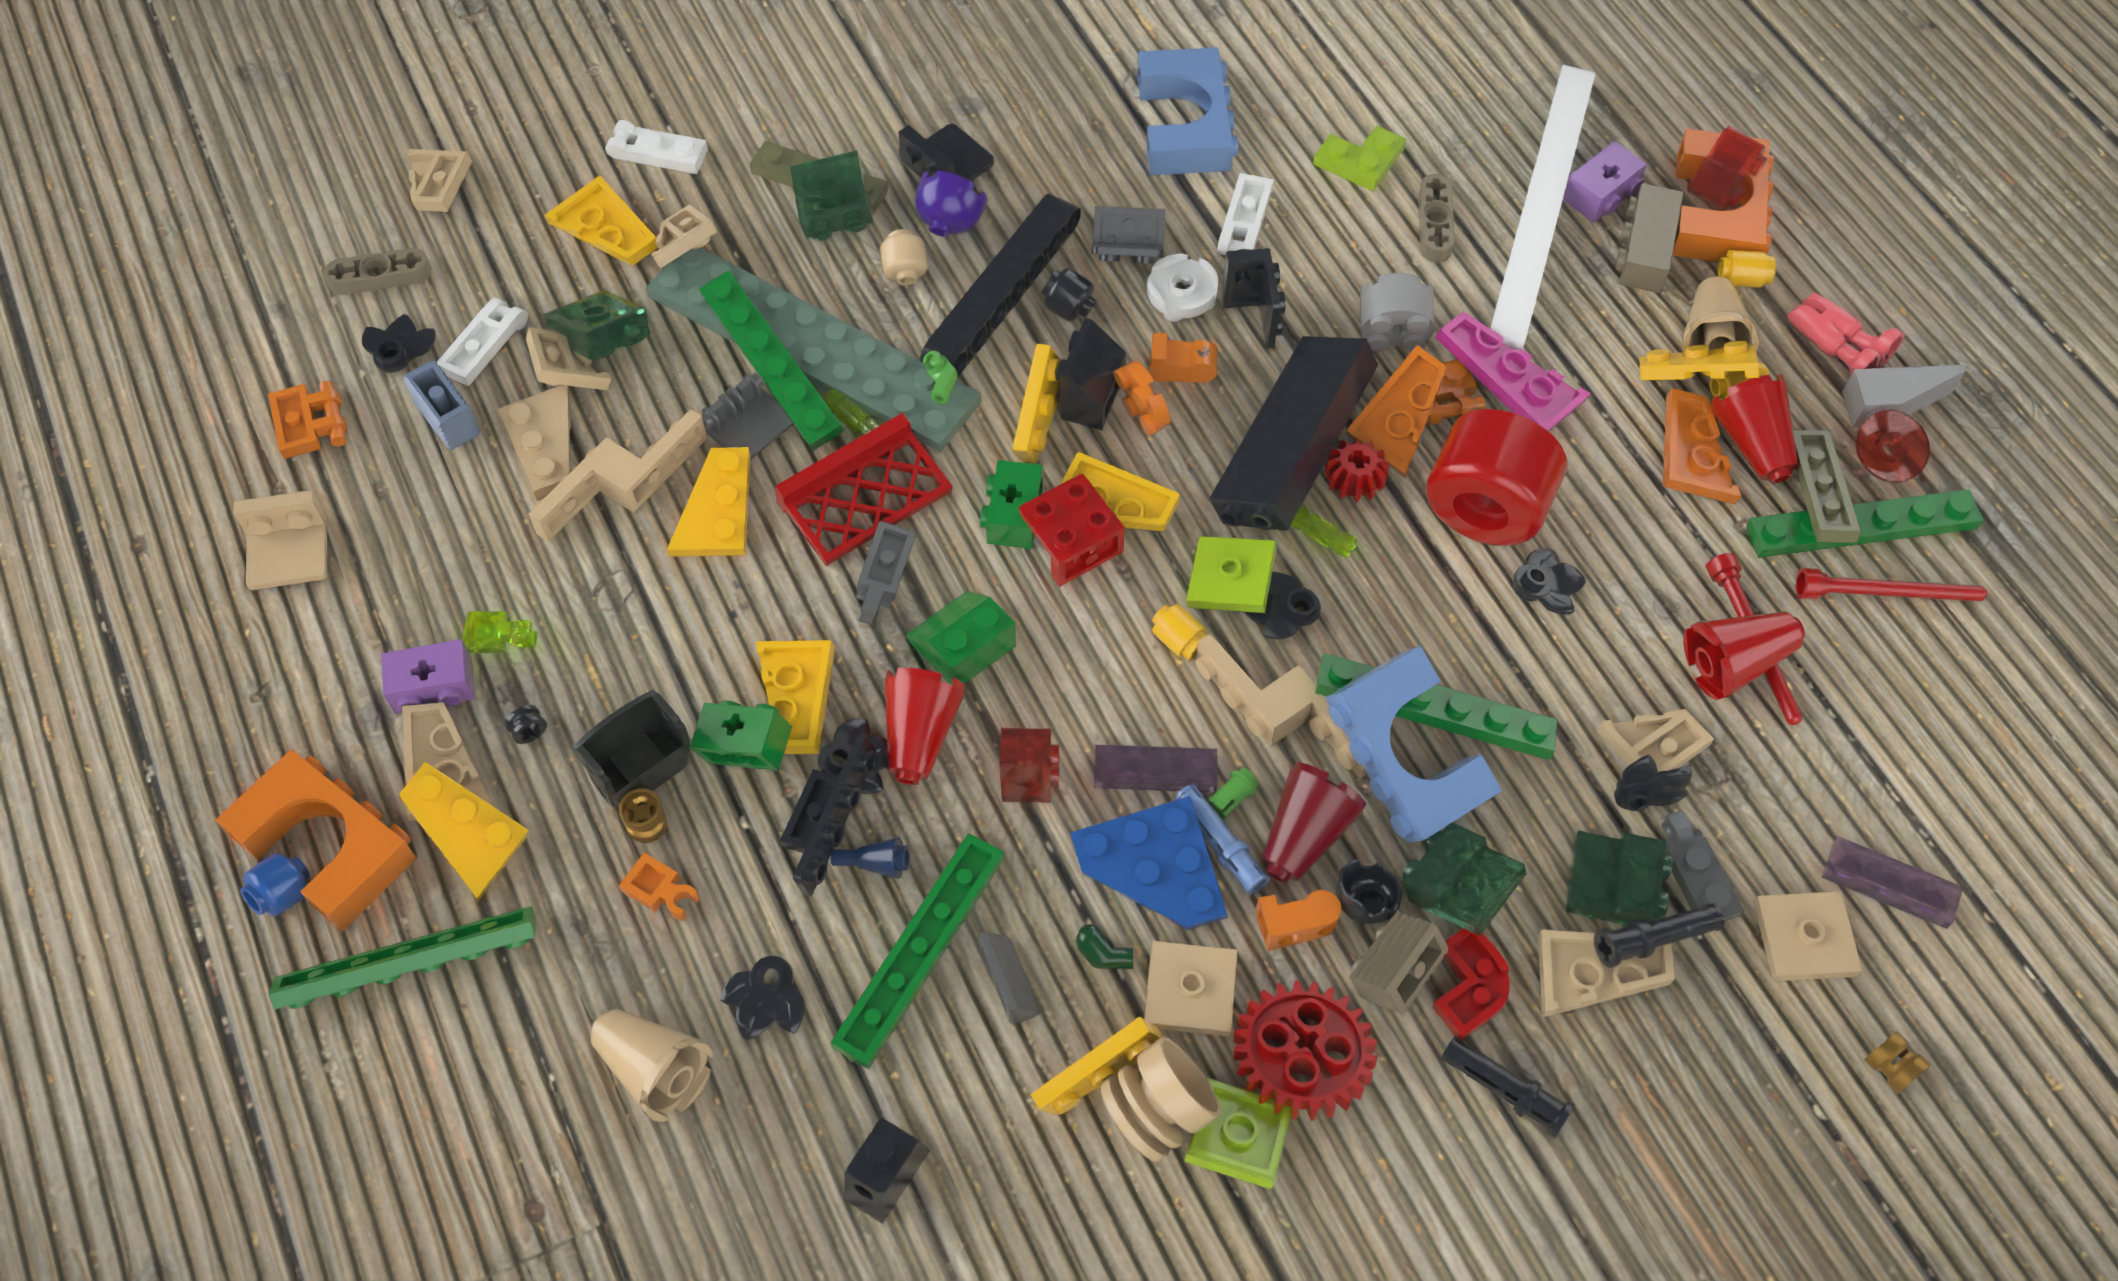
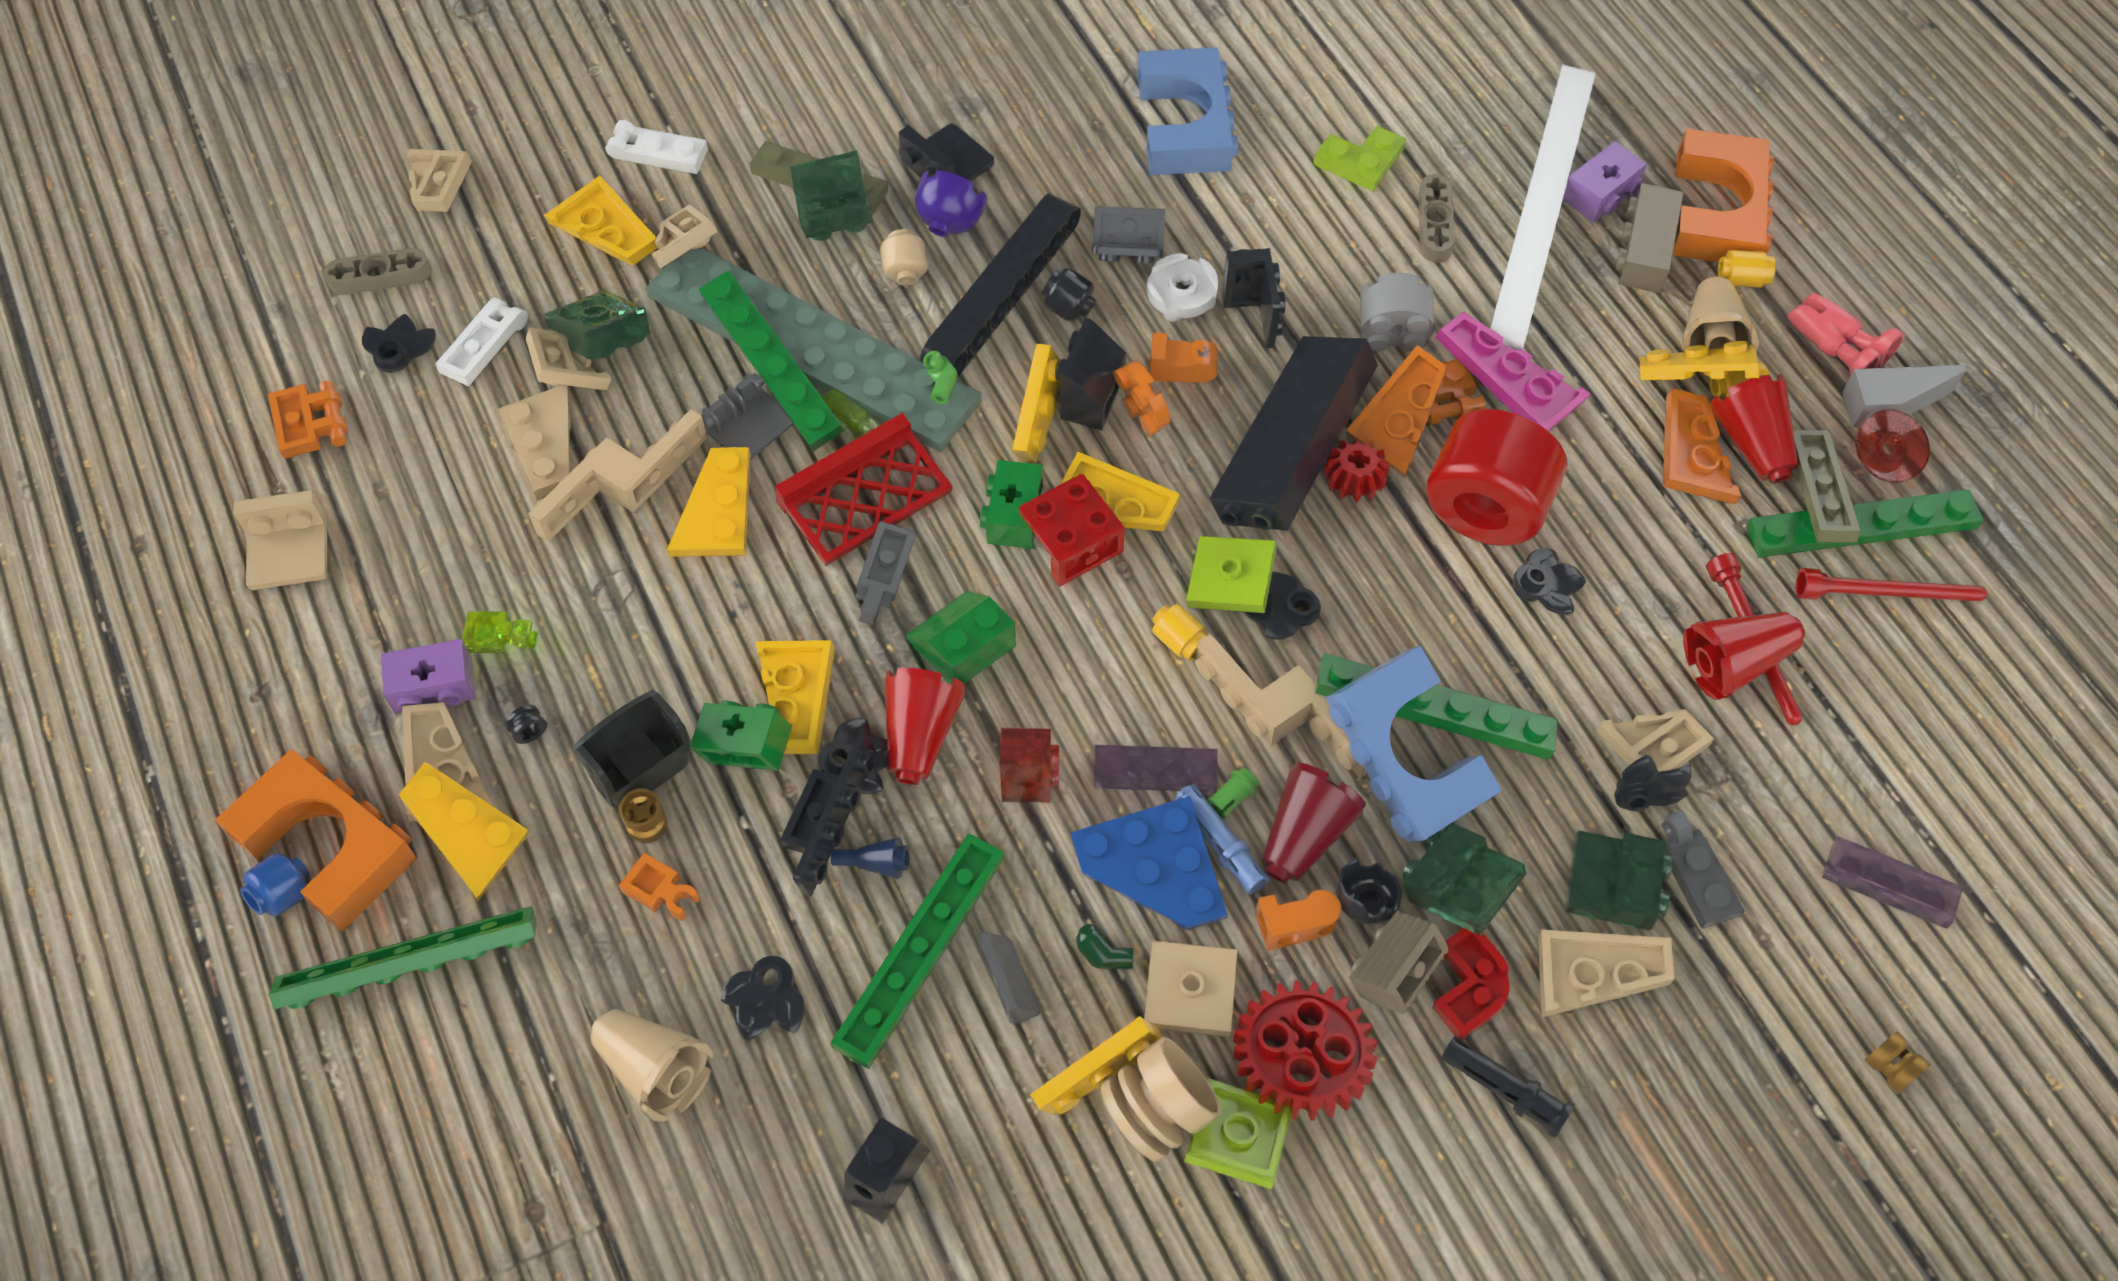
sand blue brick [403,361,480,450] -> none
white plate [1217,173,1274,256] -> none
clear neon green axle [1291,506,1357,557] -> none
black pin [1594,903,1725,968] -> none
clear red brick [1687,125,1767,211] -> none
tan plate [1753,891,1863,981] -> none

